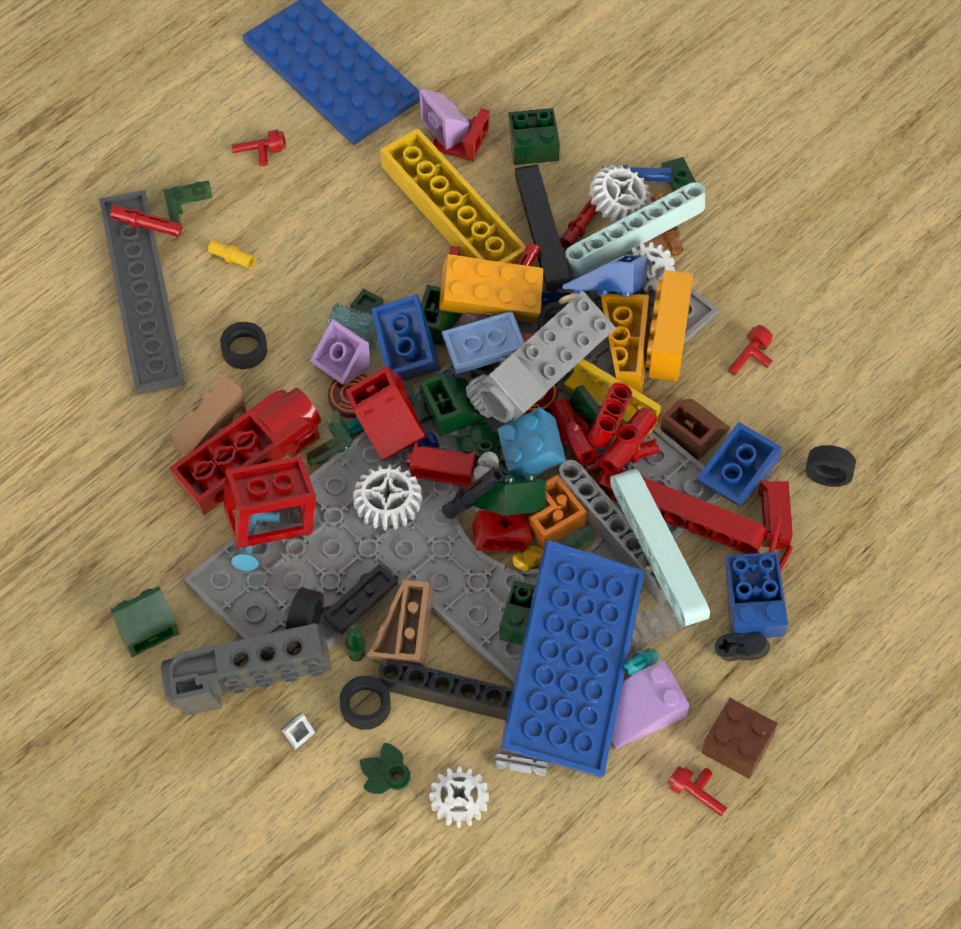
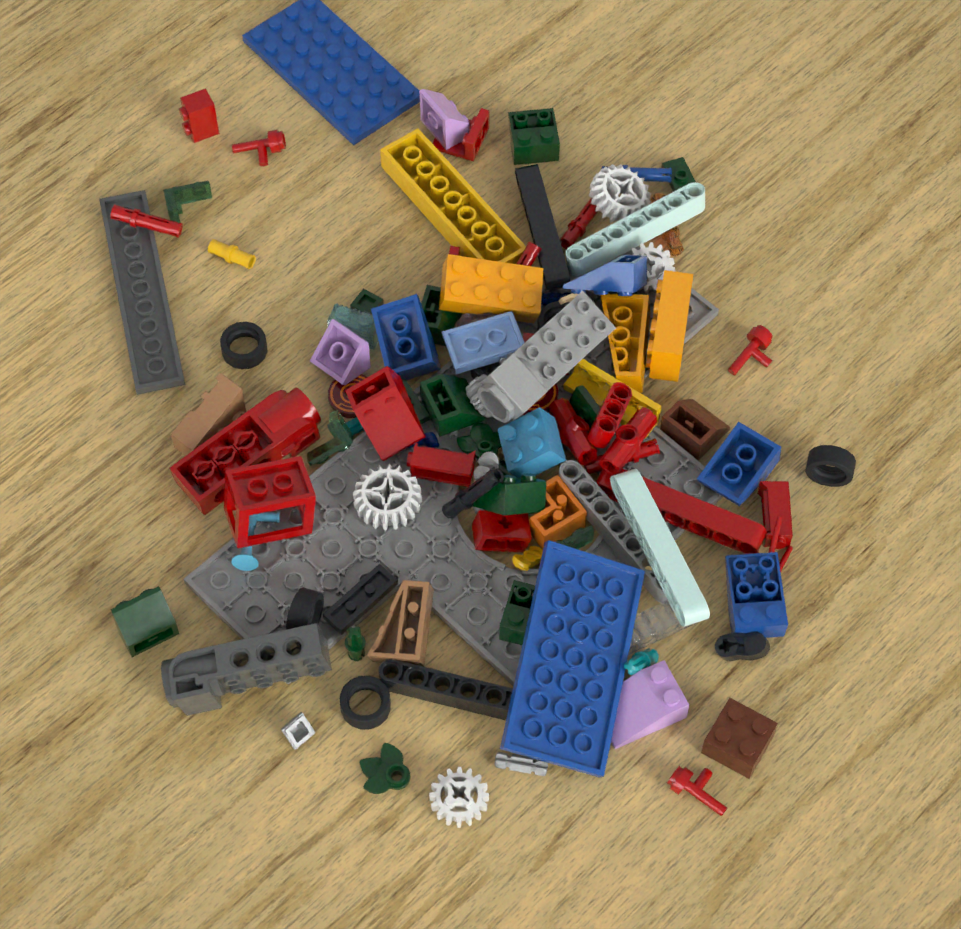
none -> red brick [179,88,219,143]

